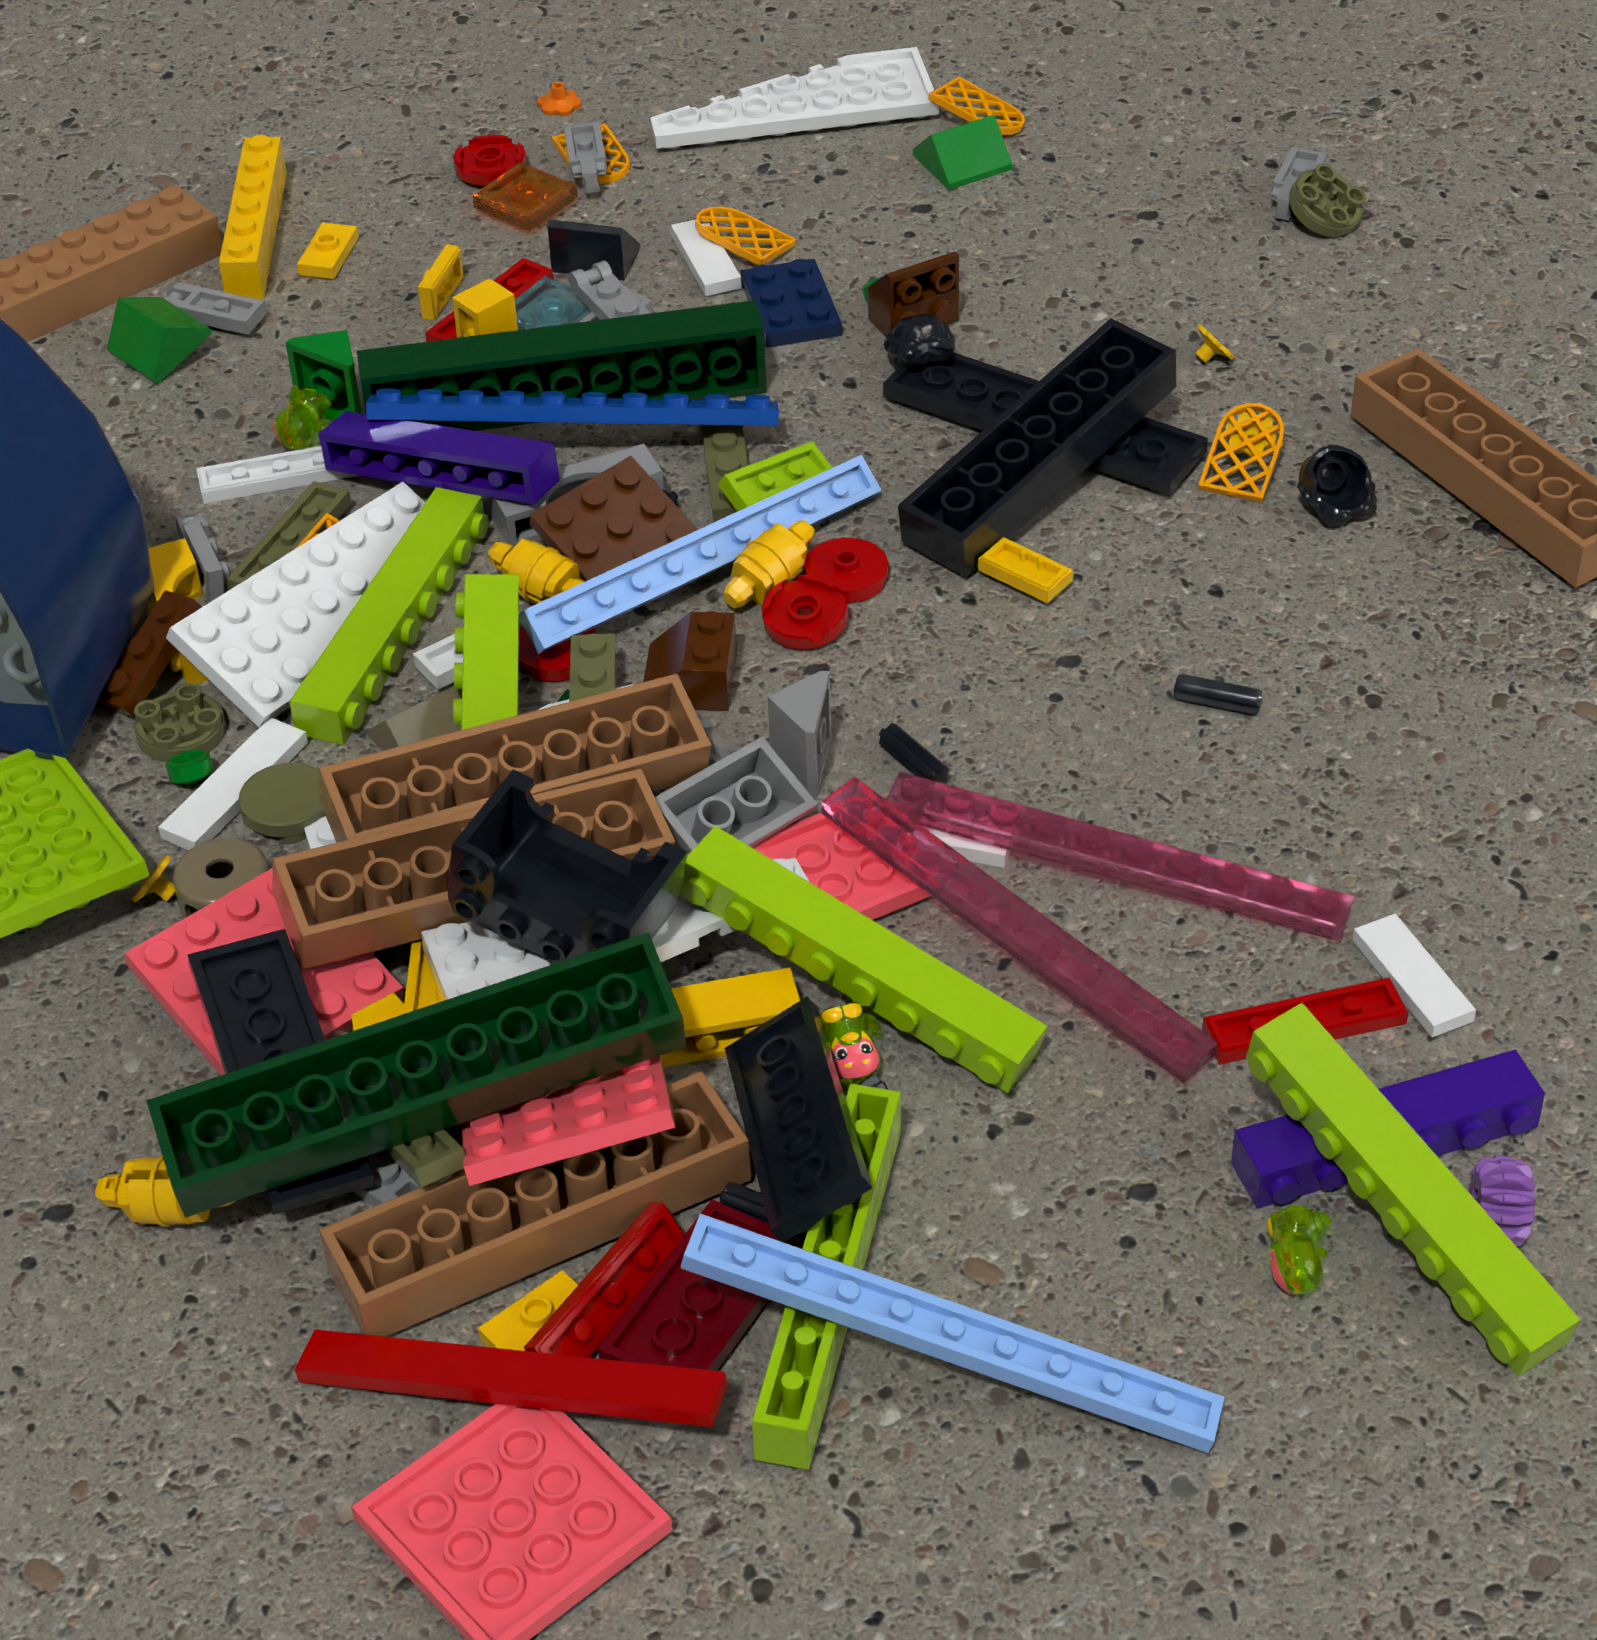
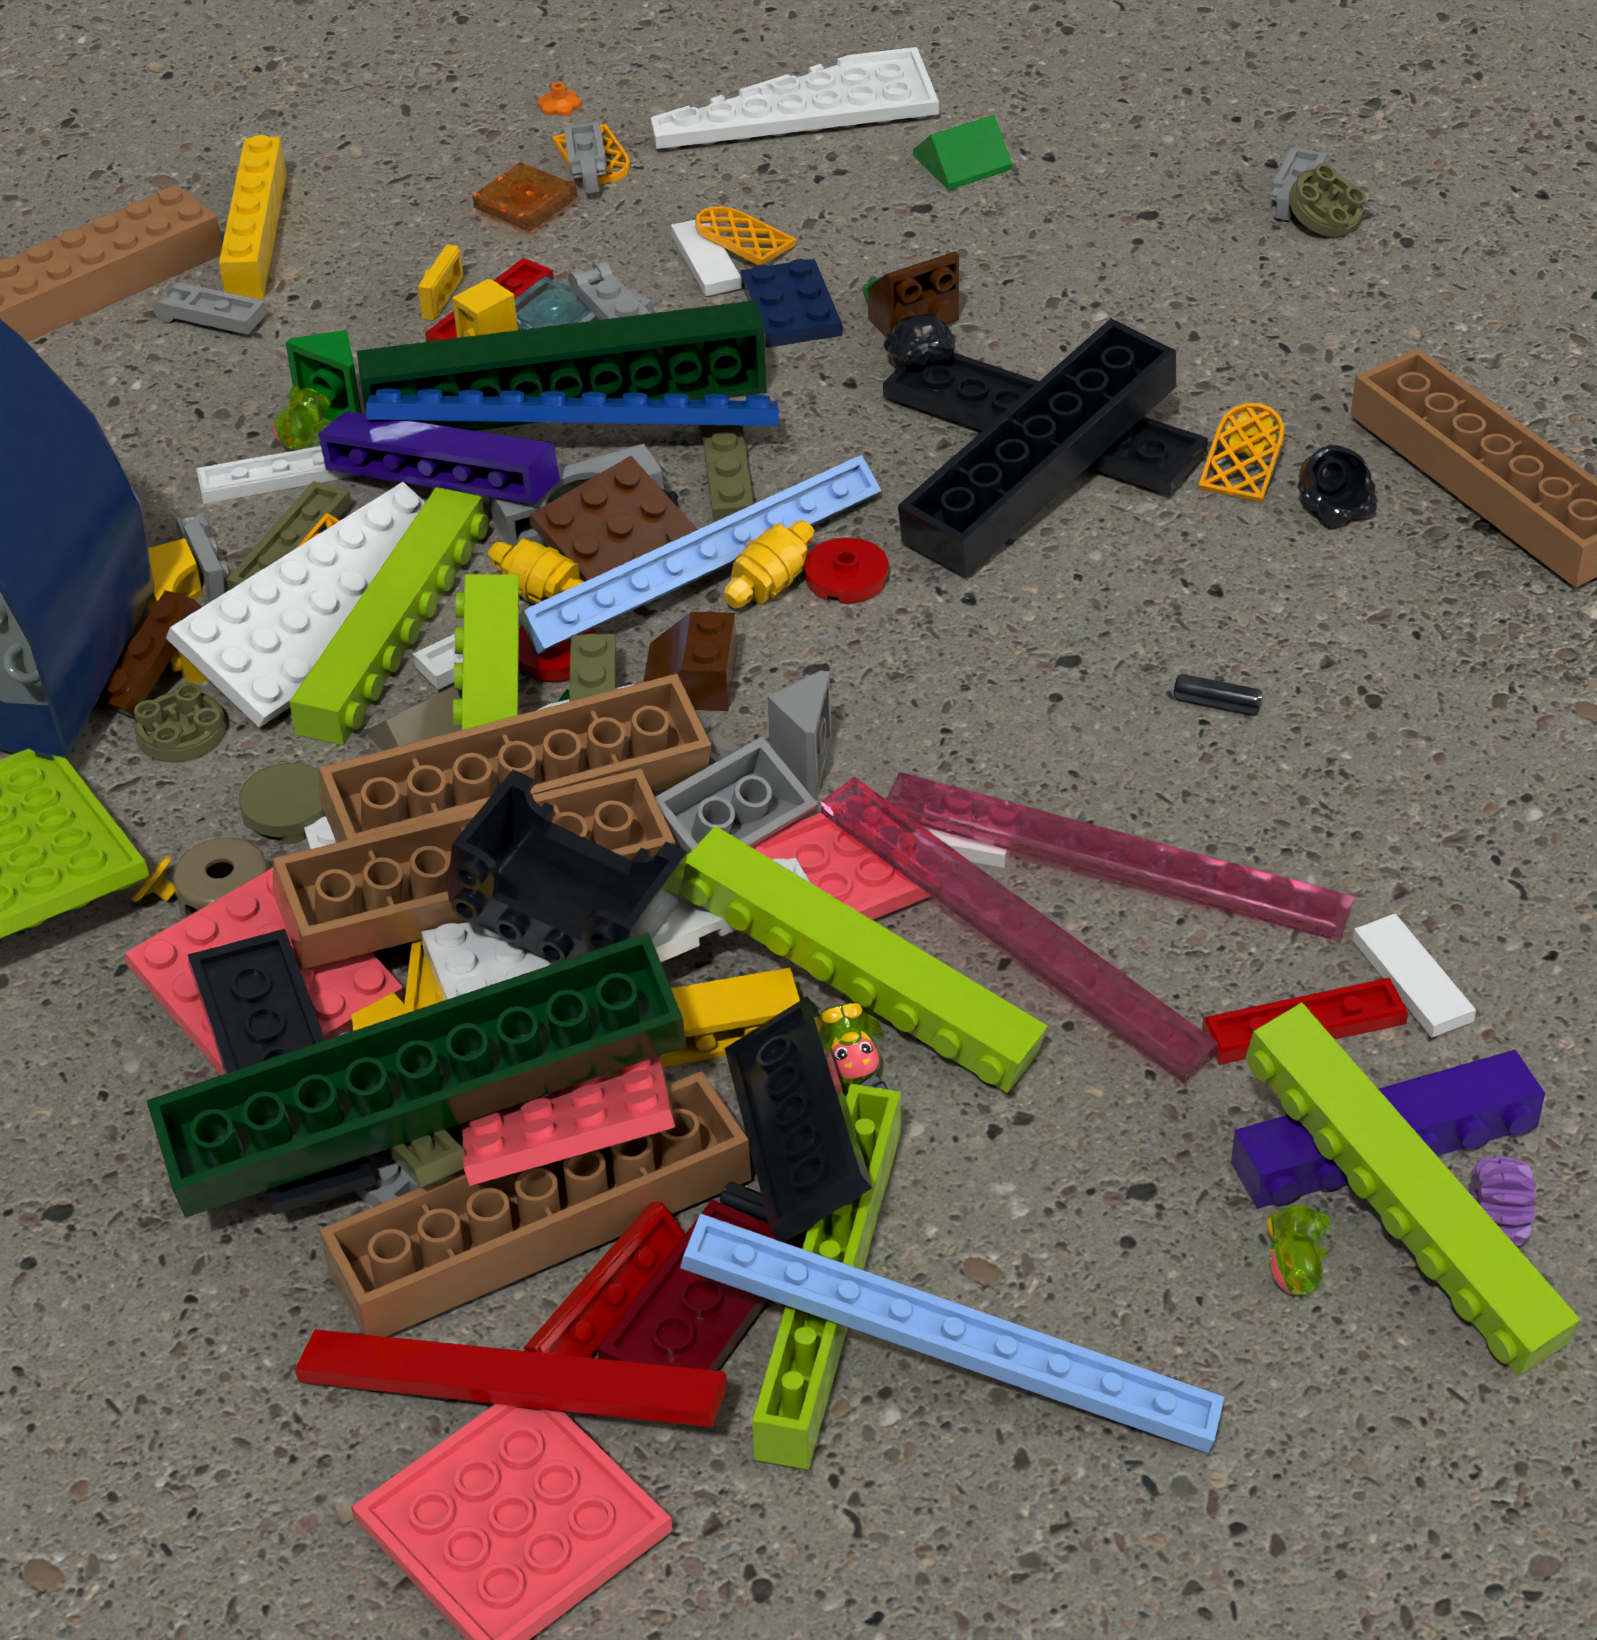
yellow piece [95,1155,235,1227] -> none
green slope [107,297,212,385] -> none
white tile [158,717,308,850] -> none
green tile [165,749,214,785] -> none
yellow plate [297,222,359,280] -> none
red plate [453,135,527,186] -> none
yellow plate [478,1270,578,1351] -> none
black slope [547,219,640,281] -> none
lime plate [718,441,833,512] -> none
red plate [761,574,849,650] -> none
black axle [879,723,949,789] -> none
light orange window [928,76,1025,135] -> none
yellow plate [978,537,1073,604] -> none
yellow plant [1195,324,1235,363] -> none

